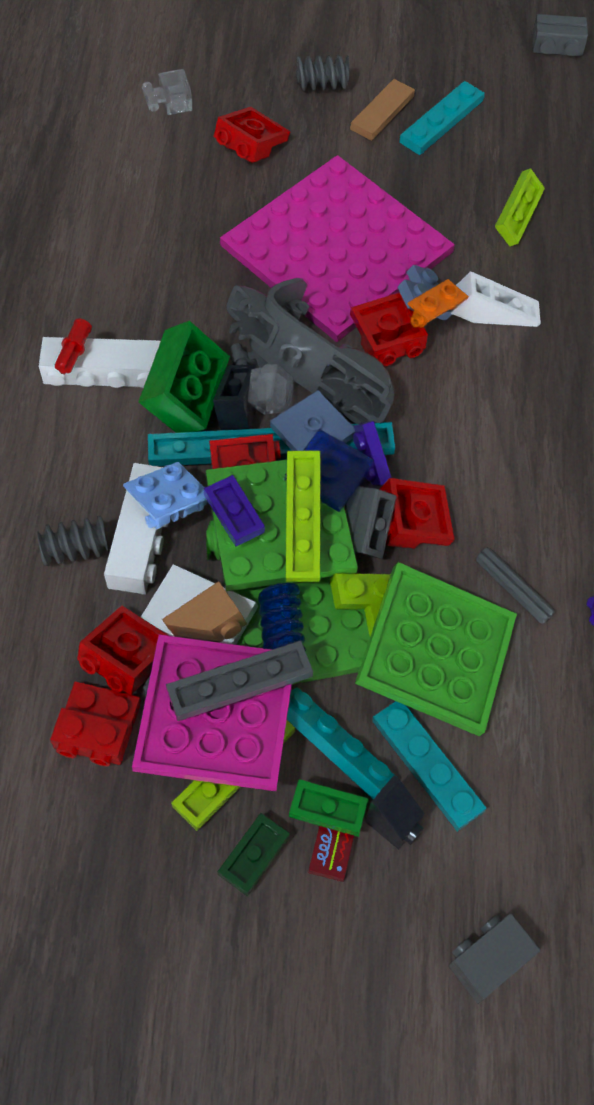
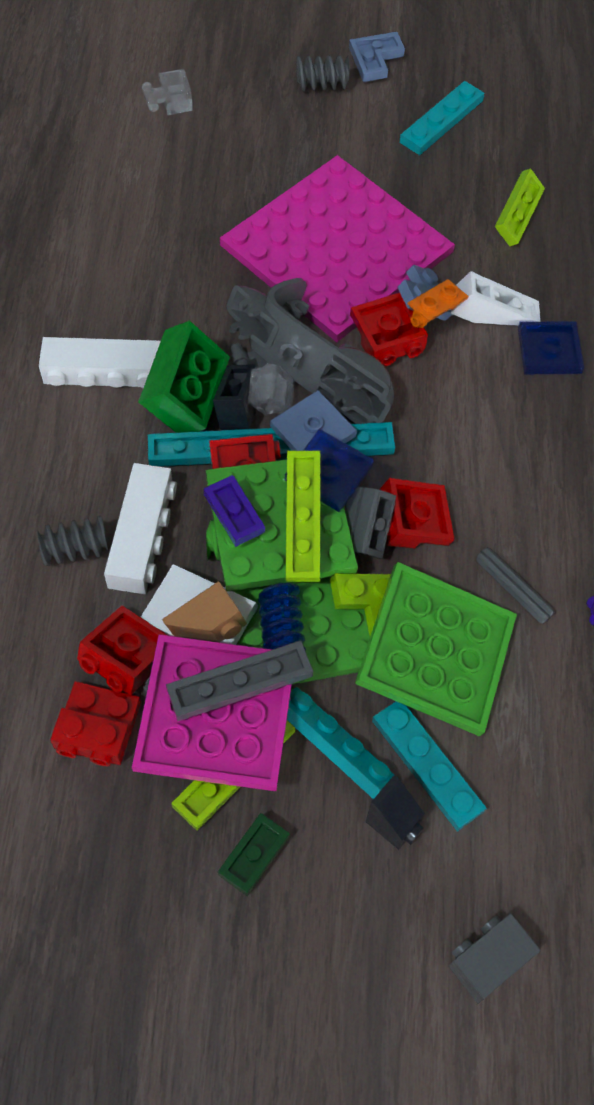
red axle [54,318,92,374] -> none
light blue hinge [123,462,207,529] -> none
red plate [213,106,290,162] -> none
green plate [289,779,368,837] -> none
dark red tile [308,826,354,882] -> none
medium nougat tile [350,79,415,141] -> none
dark purple plate [353,421,391,485] -> none
dark grey brick [532,14,588,56] -> none
none -> sand blue plate [349,32,405,82]
none -> clear blue tile [518,321,584,375]

